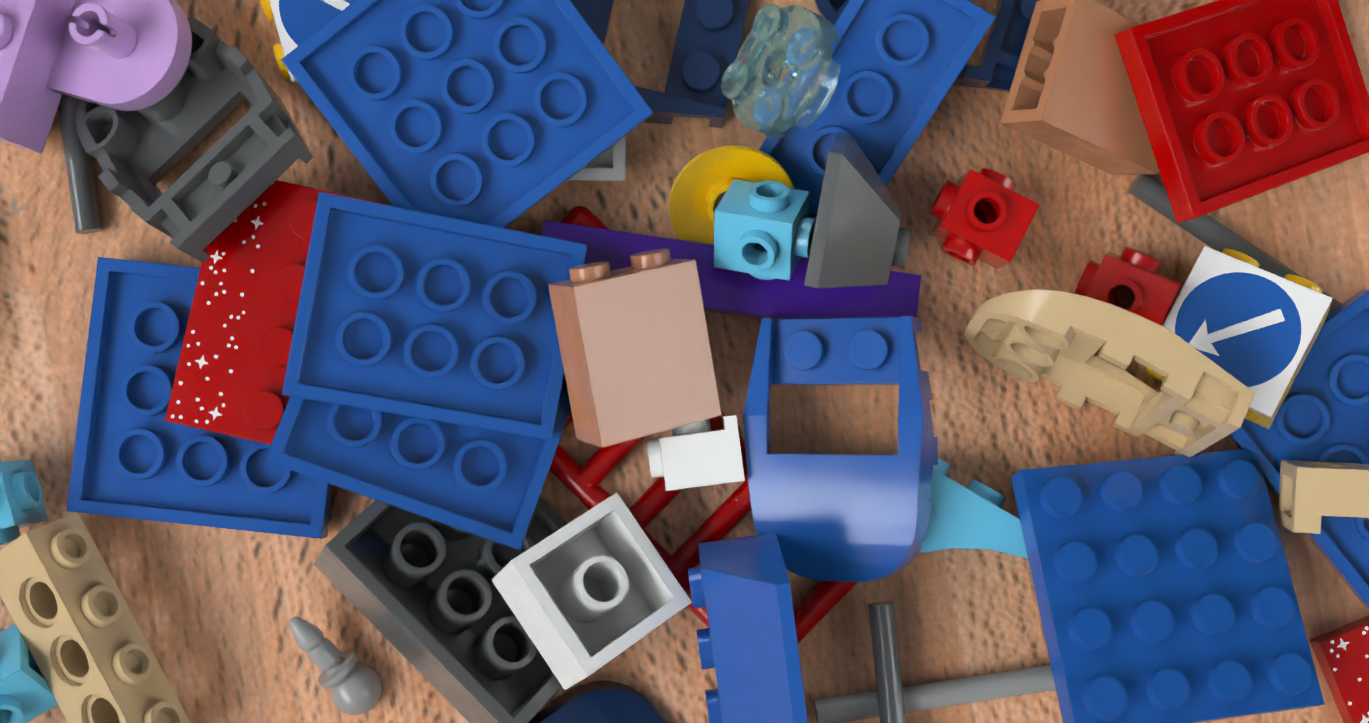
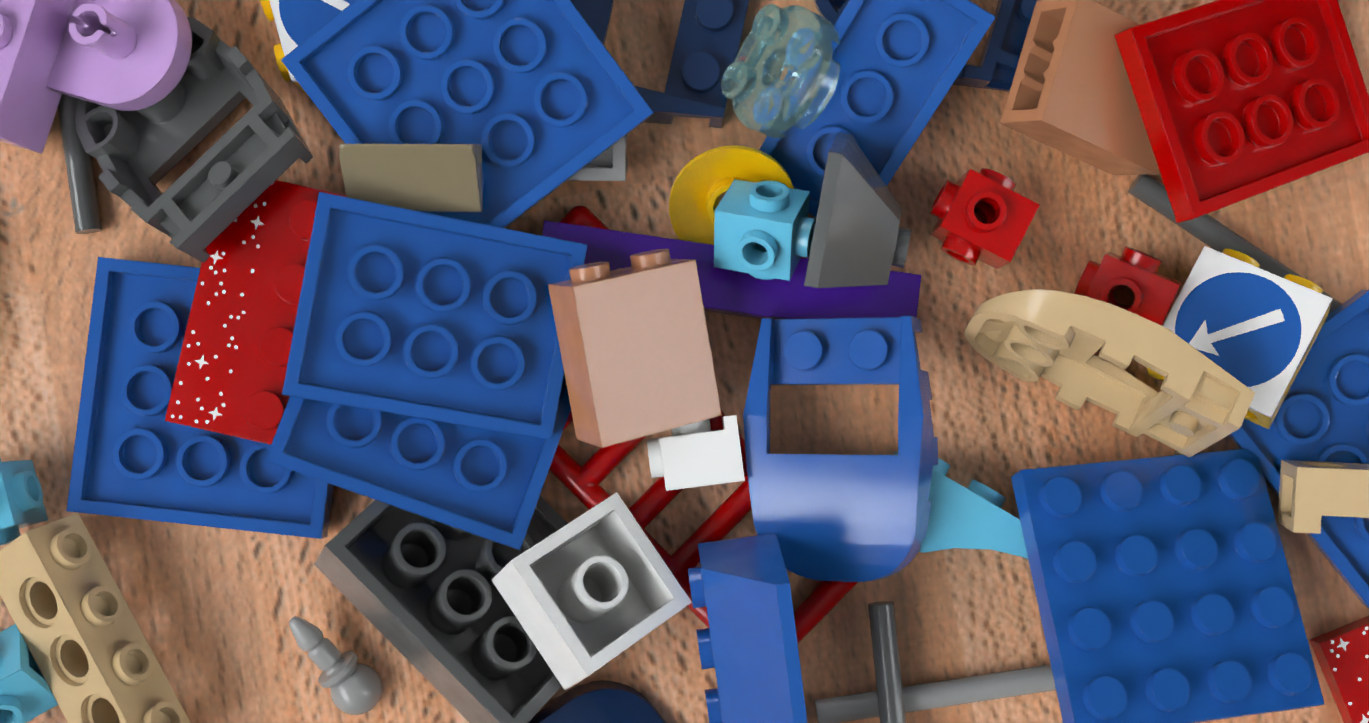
none -> dark tan slope [339,144,483,212]

